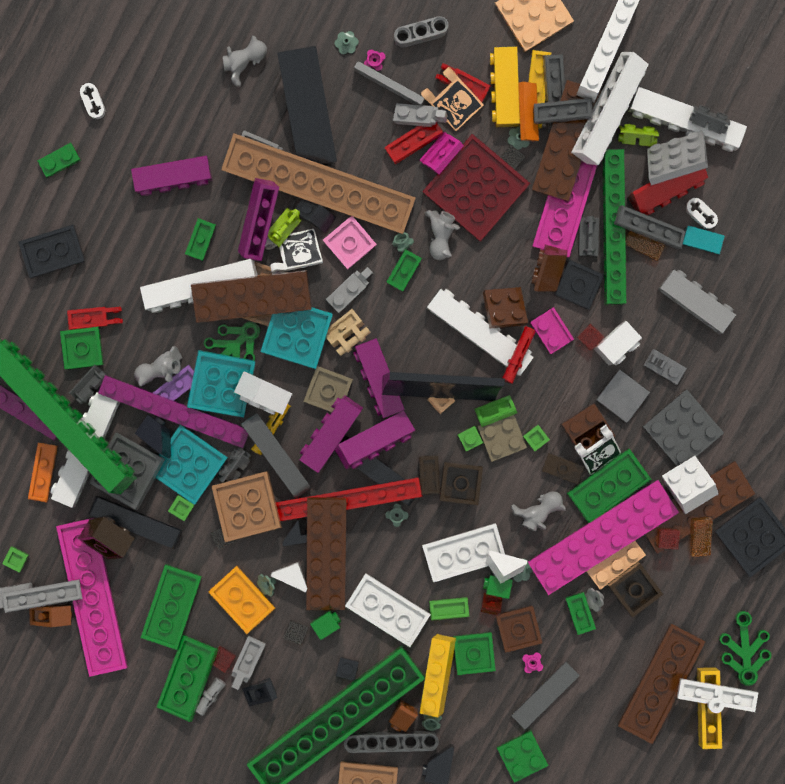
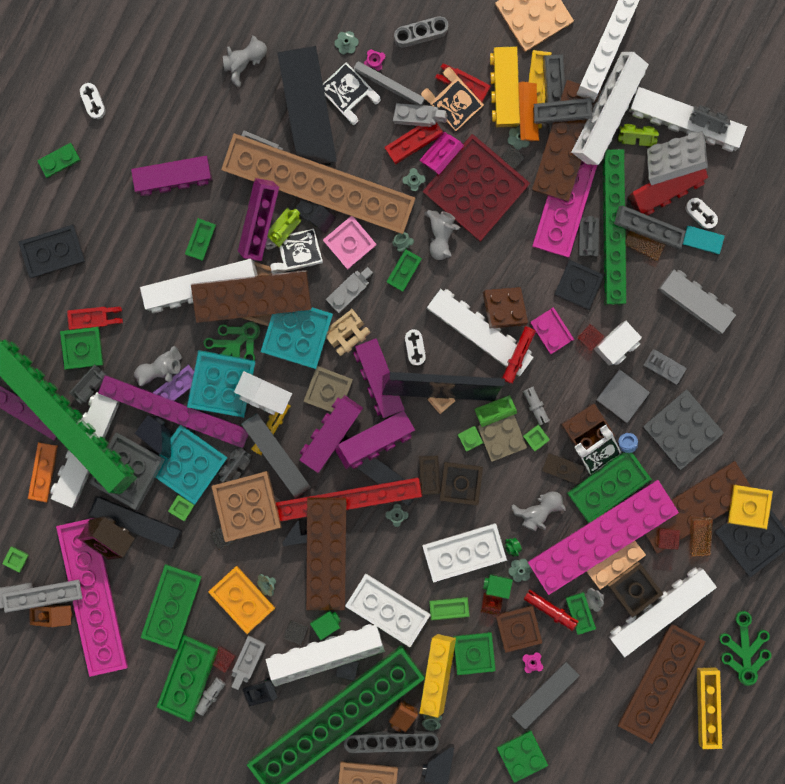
white slope [271,562,307,592] -> none
white slope [486,551,527,584] -> none
reddish brown slope [531,244,567,291] -> none
white brick [662,456,718,514] -> none
white hinge [677,678,758,713] -> none
none -> white brick [266,624,385,686]
none -> flag [323,62,381,125]
none -> sand green plate [403,168,425,191]
none -> white beam [405,330,425,366]
none -> green plate [505,538,522,557]
none -> light grey pin [522,386,550,426]
none -> red pin [524,590,579,631]
none -> white brick [609,567,717,657]
none -> medium blue tile [618,433,638,453]
none -> yellow tile [728,485,773,529]

